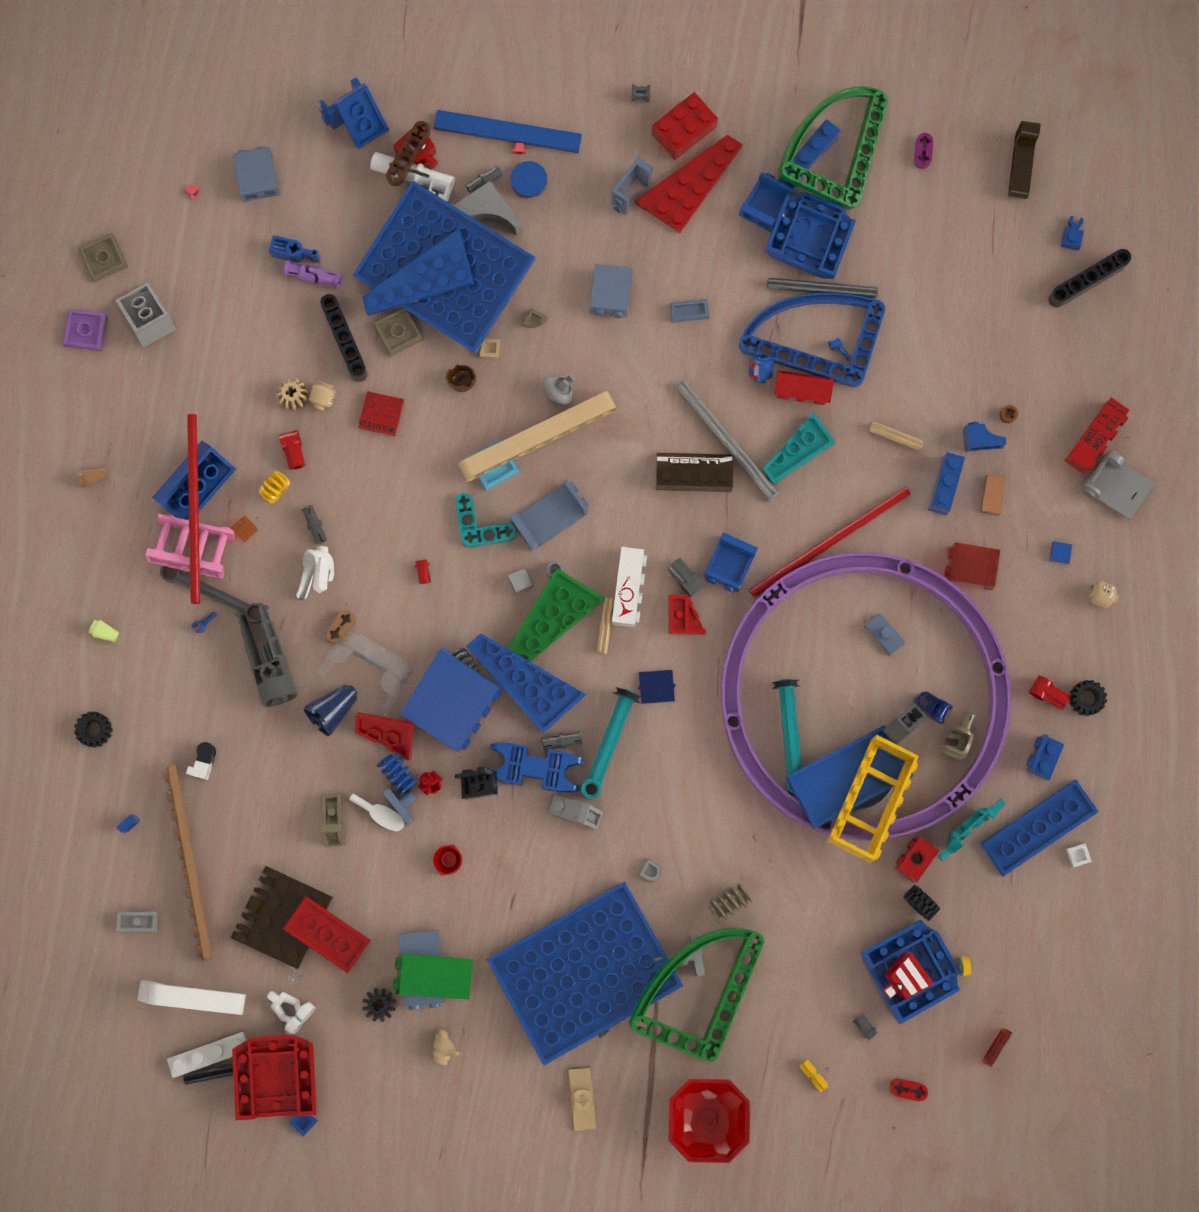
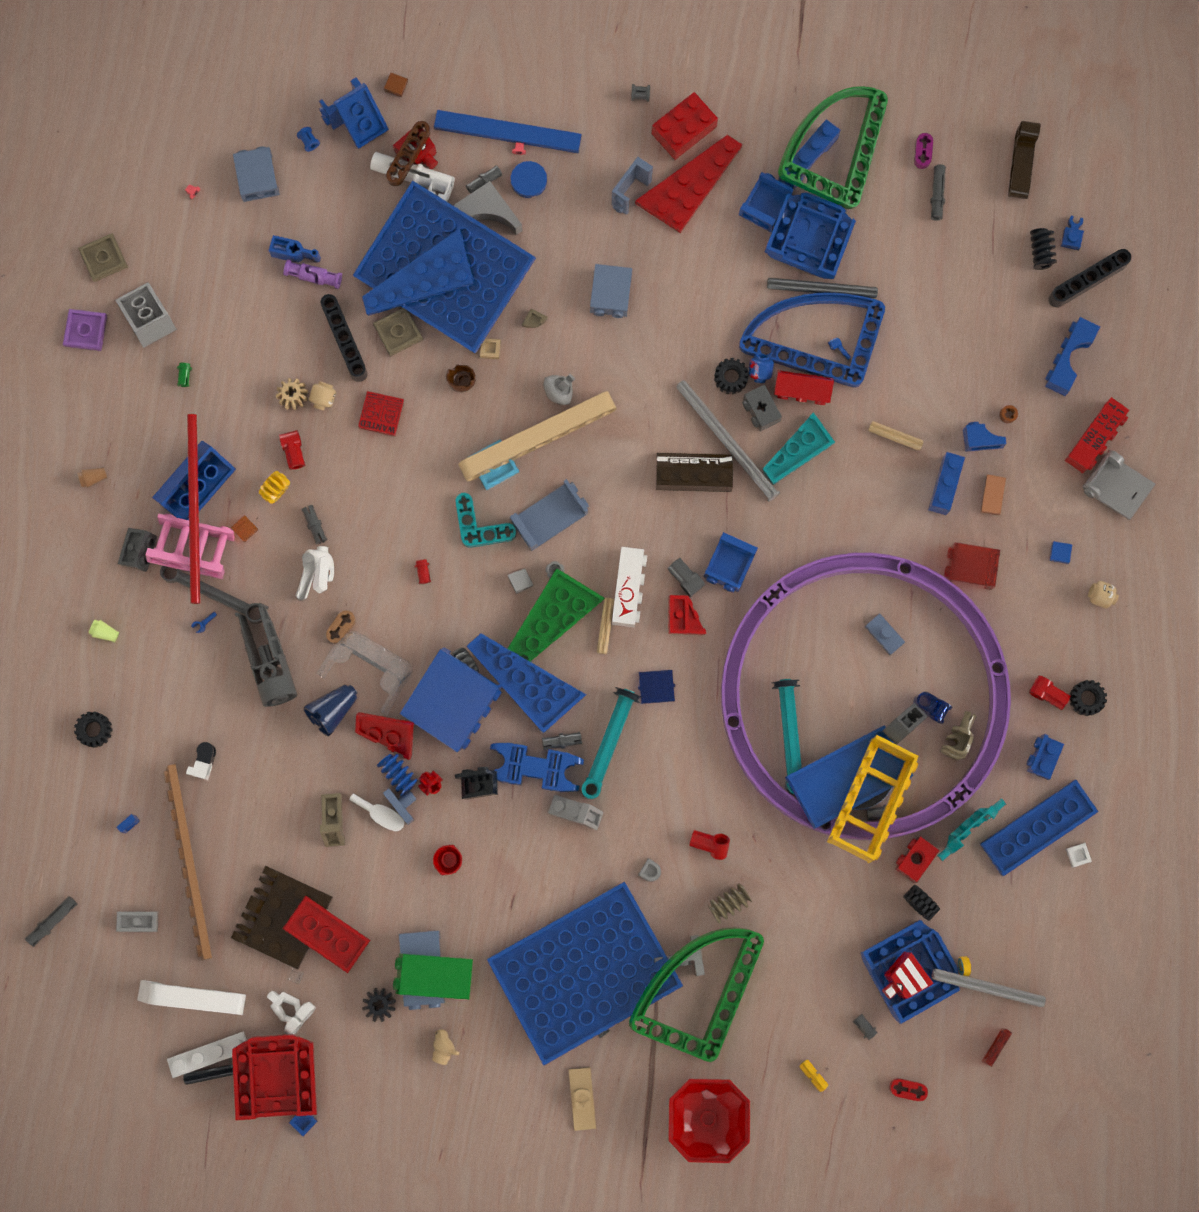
sand blue tile [670,299,709,323] -> none
red piece [749,487,911,597] -> none
none -> dark grey pin [25,896,78,947]
none -> dark grey bracket [118,528,157,572]
none -> green pin [177,362,192,387]
none -> blue bush [296,127,320,152]
none -> dark orange tile [384,73,408,97]
none -> red piece [689,830,730,860]
none -> black tyre [714,358,749,394]
none -> dark grey brick [742,384,782,432]
none -> dark grey pin [866,804,886,821]
none -> dark grey pin [930,164,946,221]
none -> light grey axle [931,969,1046,1007]
none -> black piece [1030,228,1057,270]
none -> blue arch [1045,317,1101,396]

